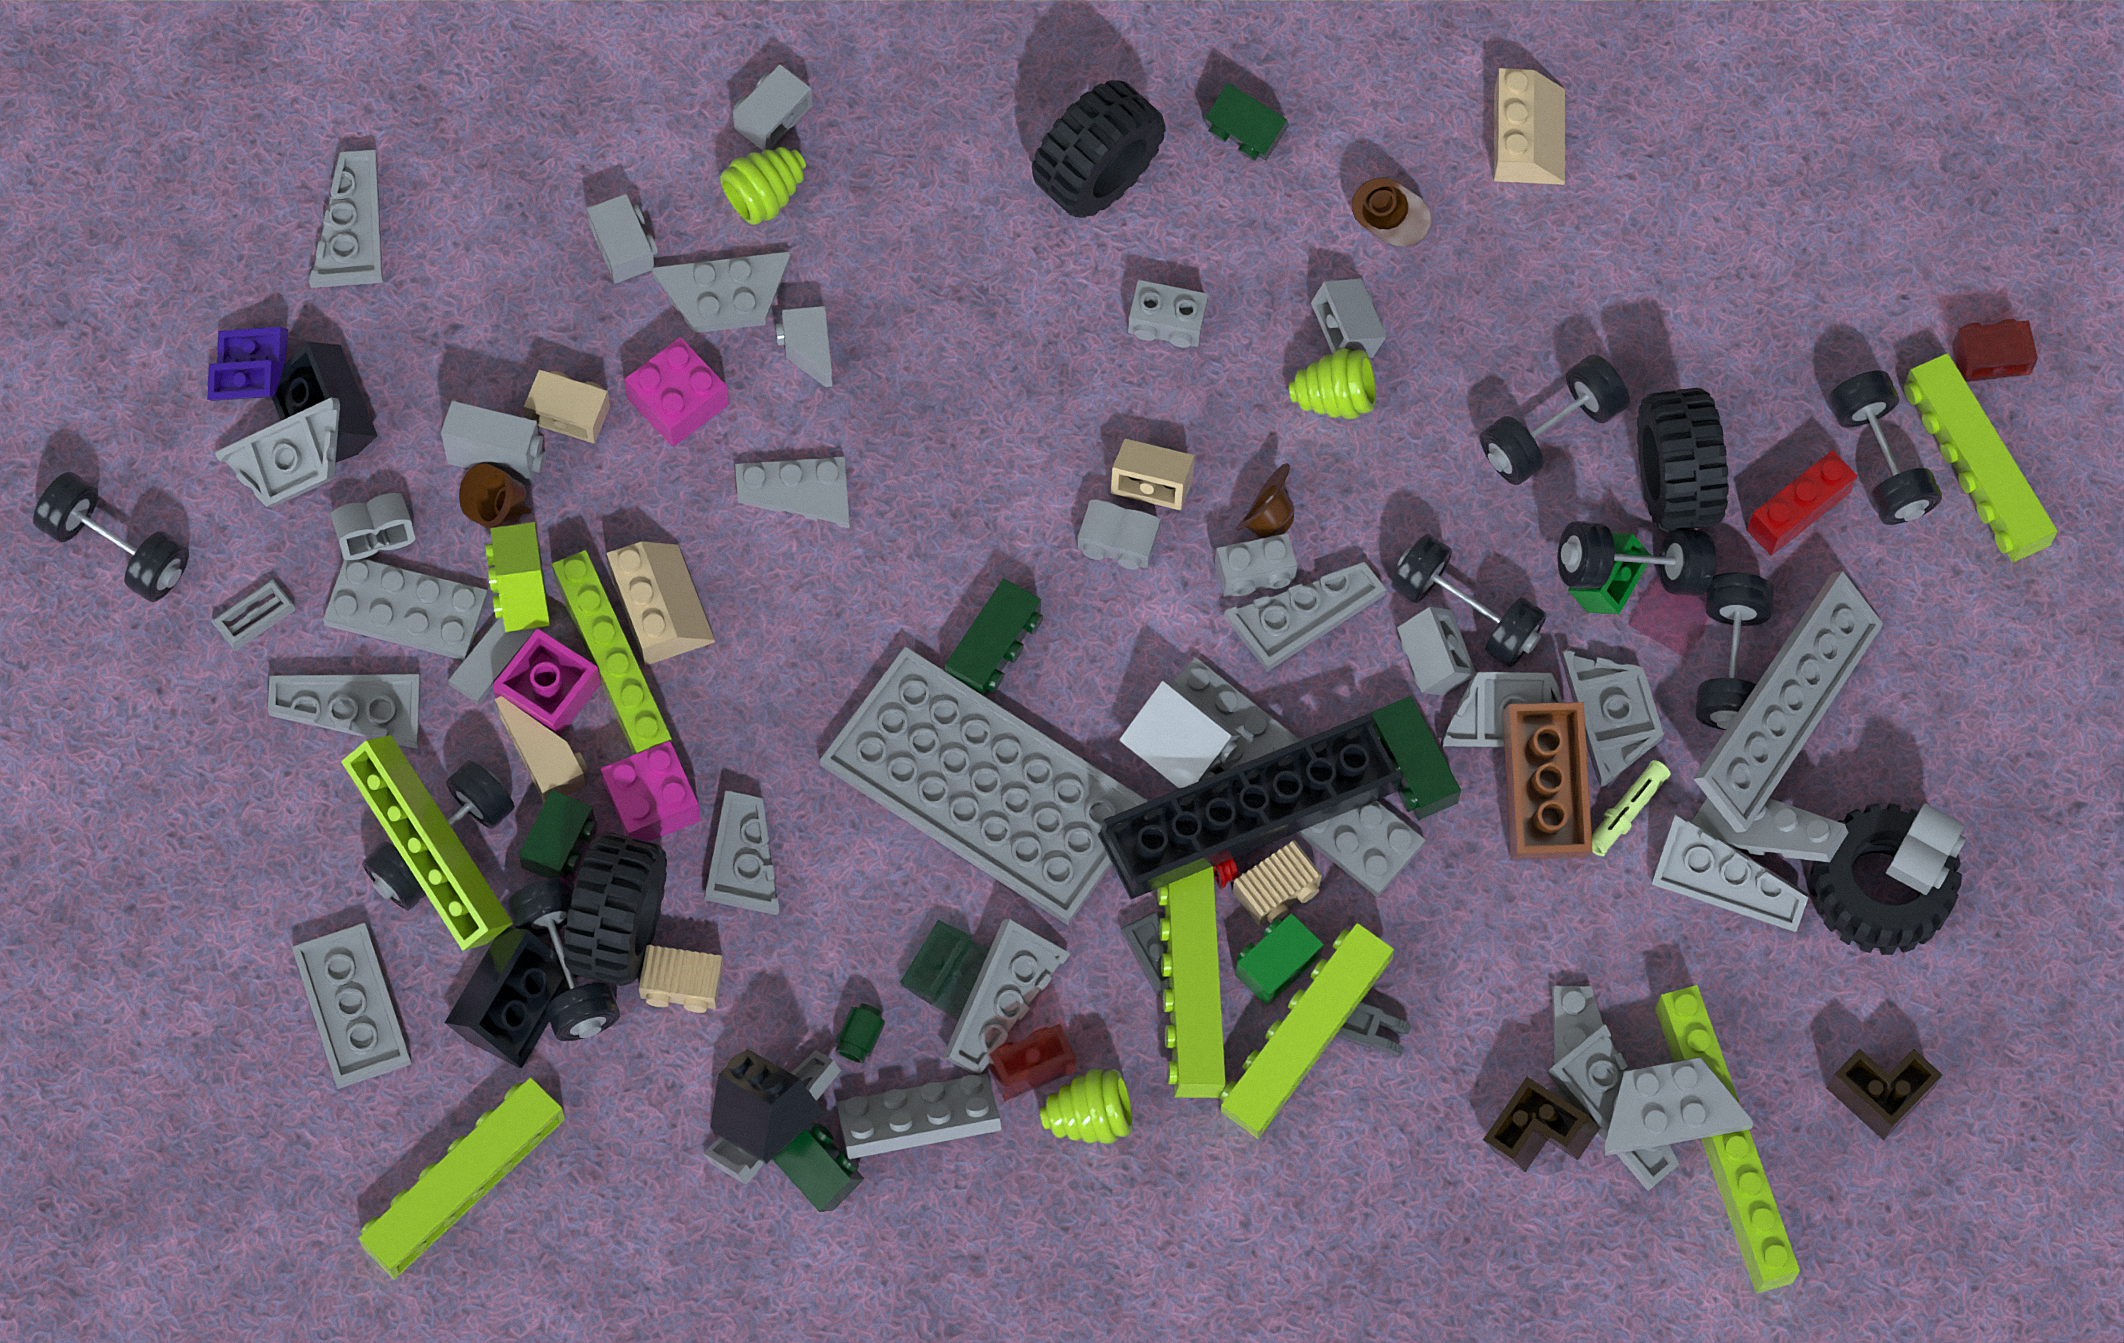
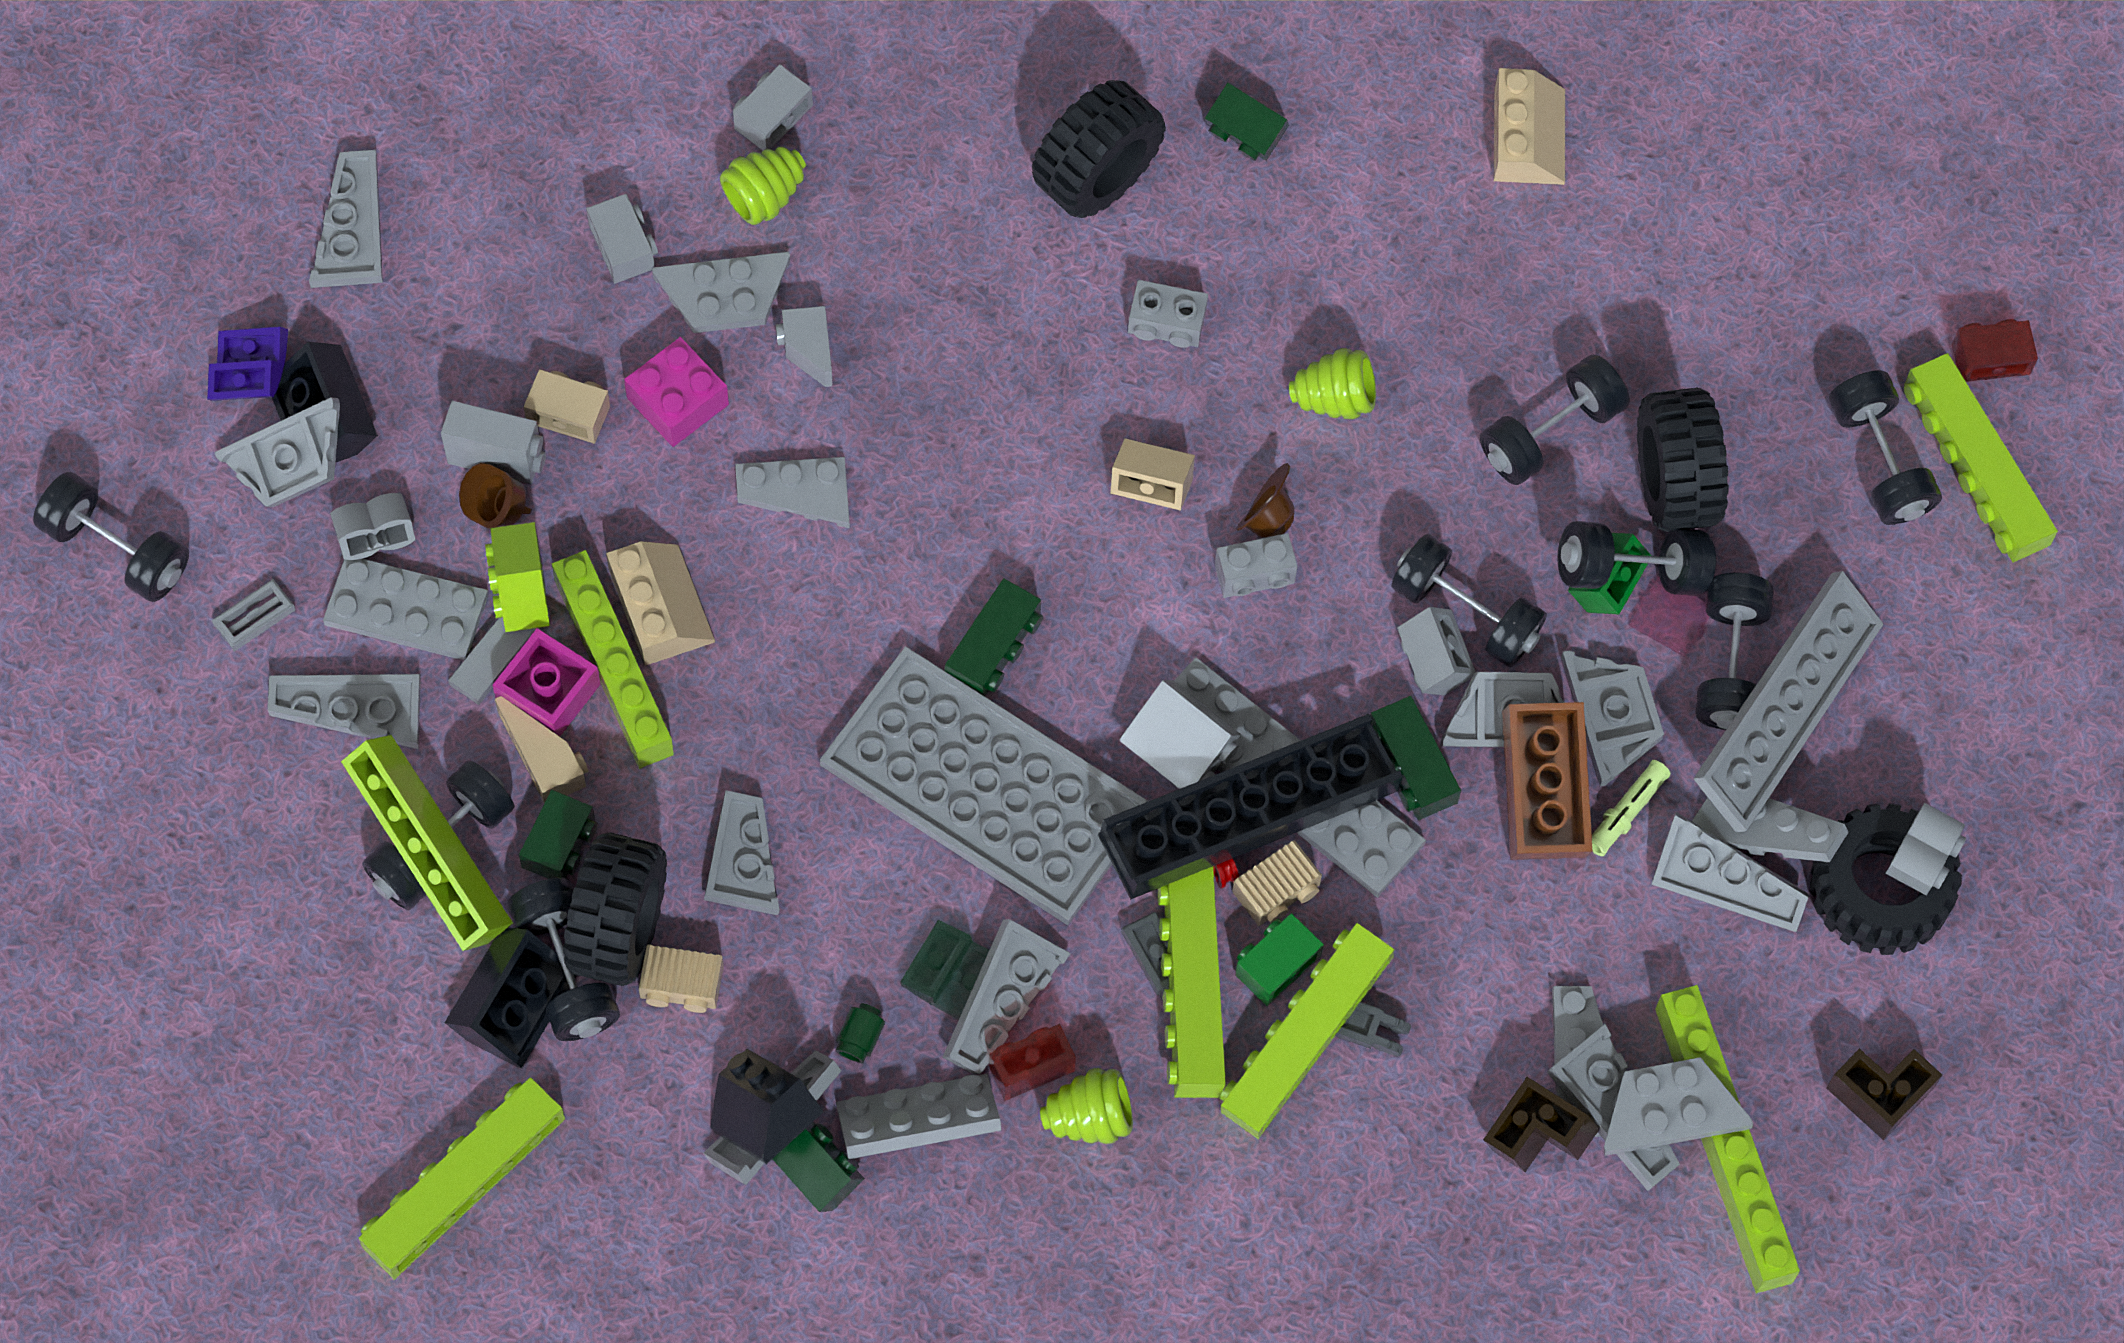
light grey plate [292,923,412,1089] -> none
dark pink brick [600,741,701,842] -> none
light grey brick [1078,500,1161,570] -> none
light grey wing [1223,562,1387,672] -> none
light grey brick [1311,278,1387,358] -> none
reddish brown piece [1351,177,1431,247] -> none
red brick [1746,450,1858,556] -> none

